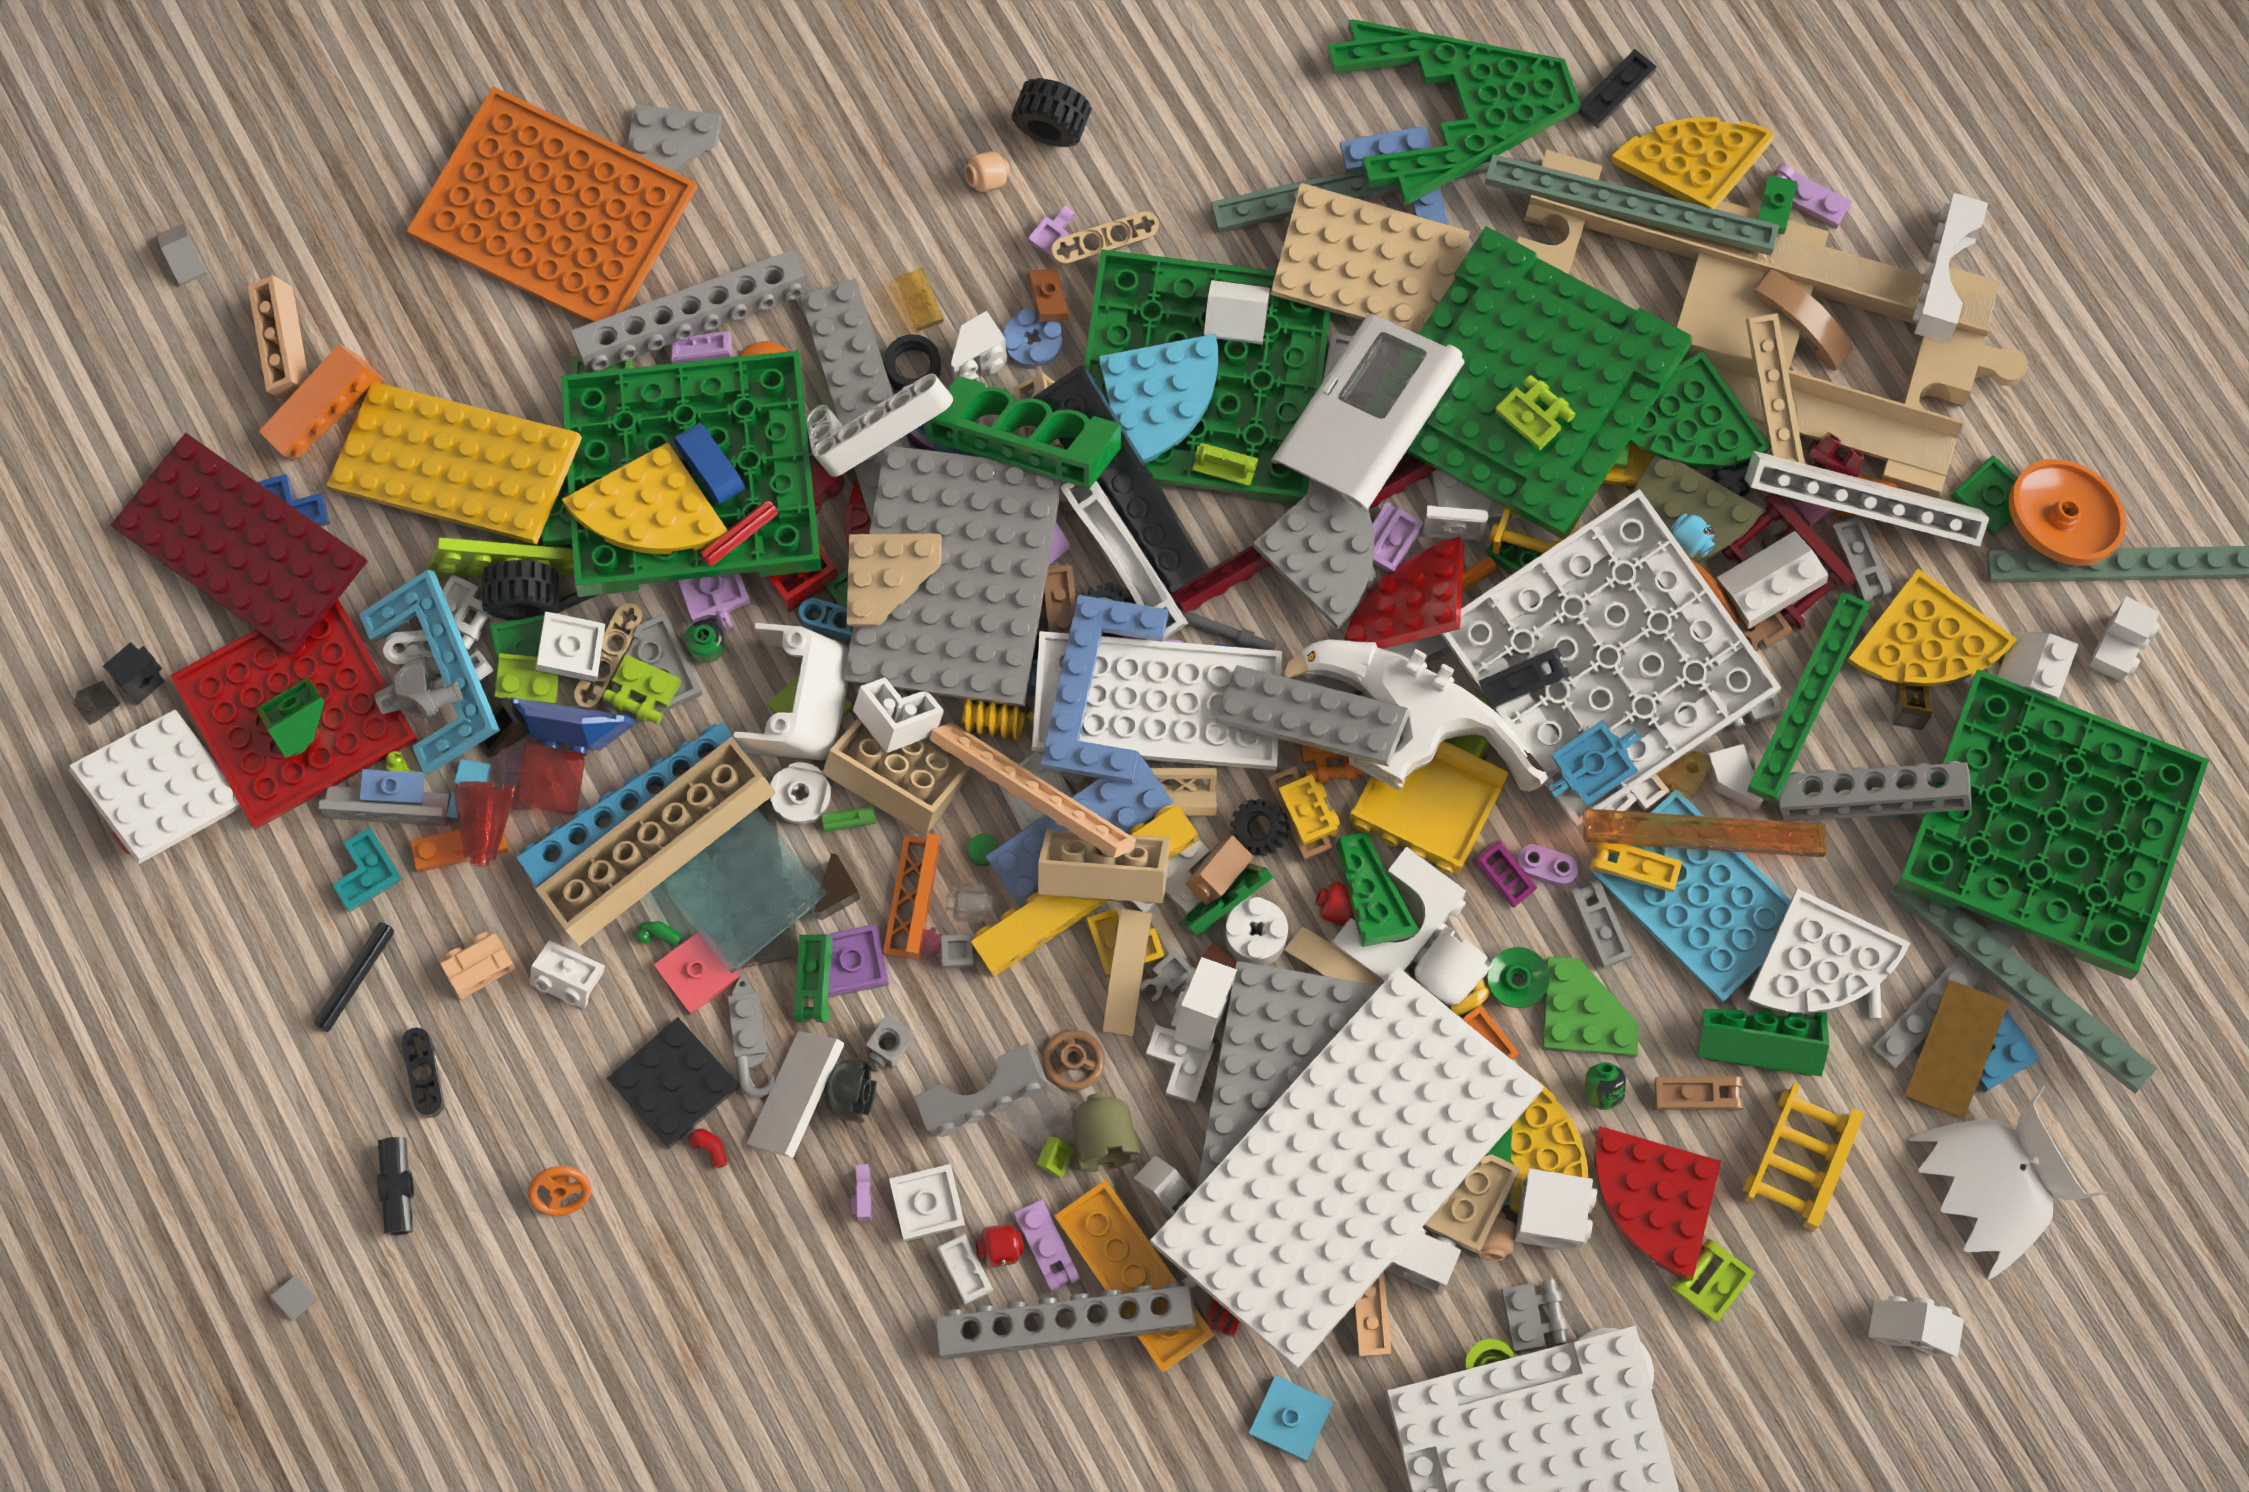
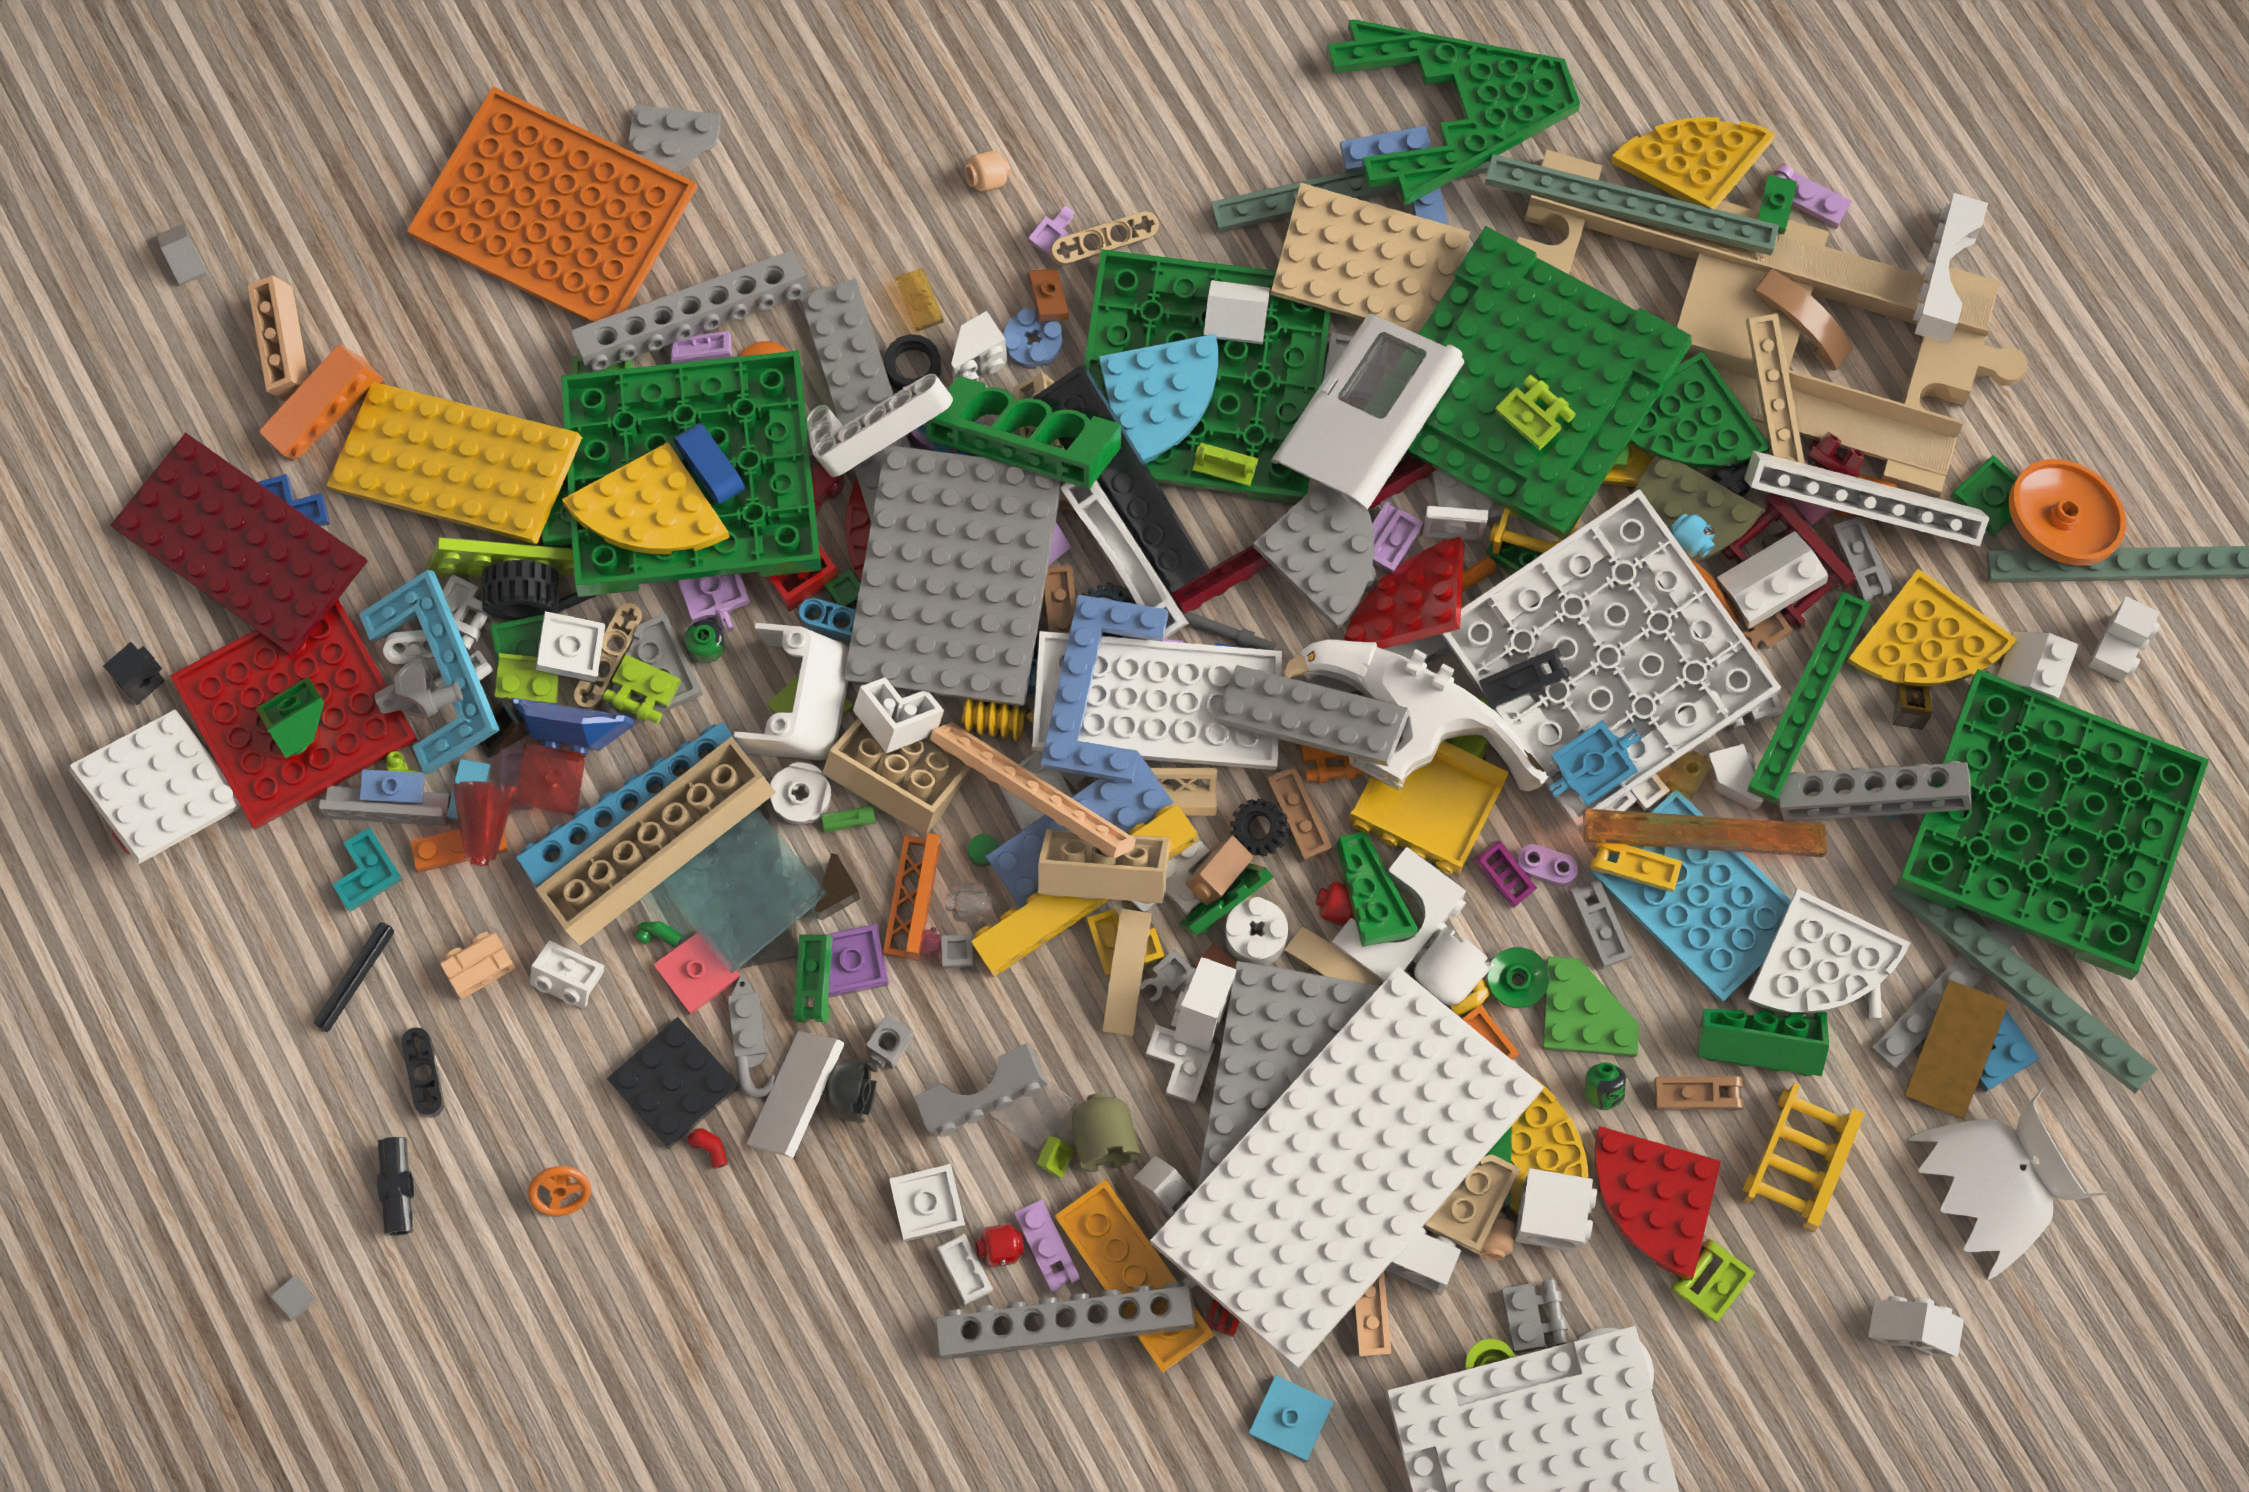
clear smoke slope [74,681,120,725] -> none
axle [700,500,777,566] -> none
tan plate [847,534,942,626] -> none
lavender plate [851,1164,872,1222] -> none
black tyre [1011,78,1092,147] -> none
medium nougat piece [1042,1030,1105,1091] -> none
yellow bracket [1278,774,1340,846] -> none
black plate [1578,49,1657,129] -> none

